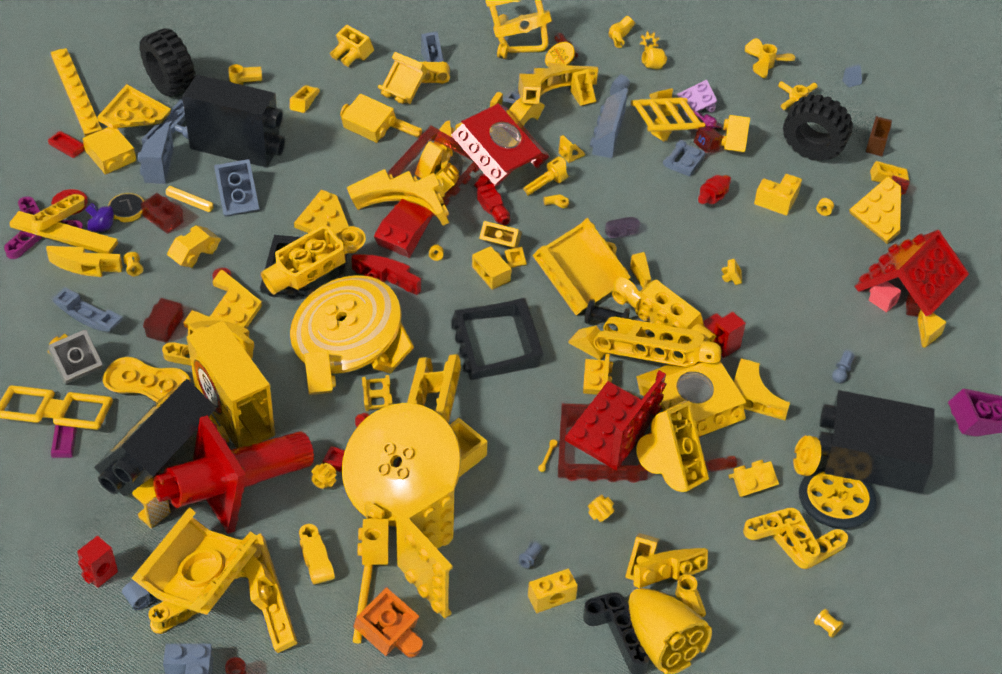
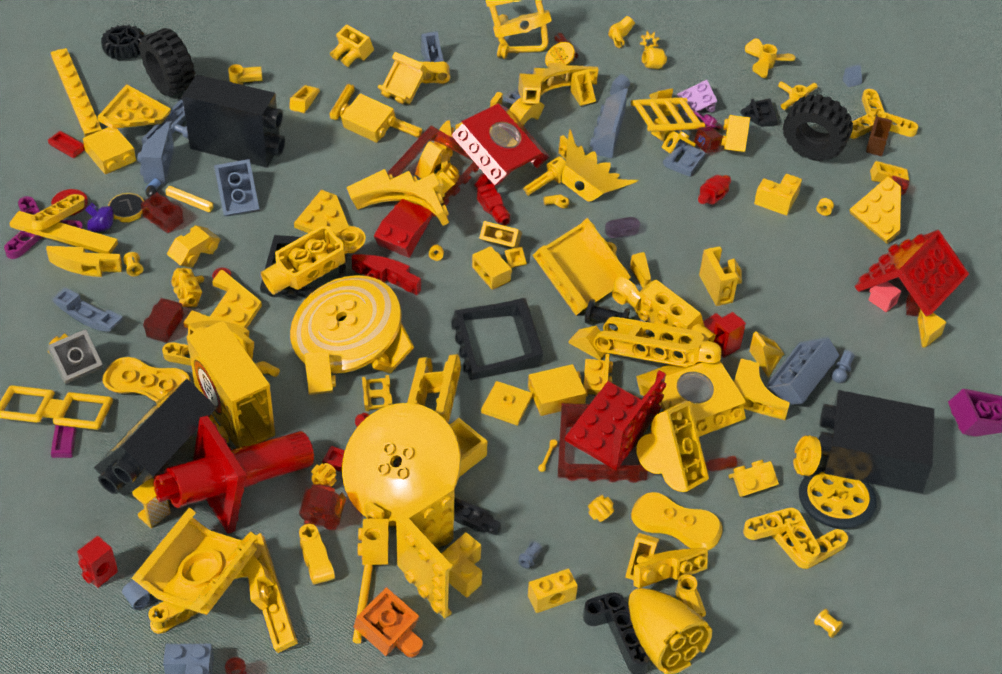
none -> black gear [101,24,145,61]
none -> arm [145,178,161,200]
none -> yellow brick [171,267,204,307]
none -> yellow arm [255,361,280,378]
none -> clear red brick [299,484,346,531]
none -> yellow axle [329,84,355,120]
none -> yellow brick [441,532,482,598]
none -> black hinge [454,497,501,536]
none -> yellow plate [481,381,533,426]
none -> yellow brick [528,364,588,416]
none -> yellow piece [562,129,639,202]
none -> yellow plate [631,492,723,550]
none -> yellow bracket [661,131,696,153]
none -> yellow panel [699,246,738,306]
none -> black slope [740,98,778,127]
none -> yellow slope [749,331,784,378]
none -> sand blue slope [765,337,839,405]
none -> yellow piece [850,89,918,139]

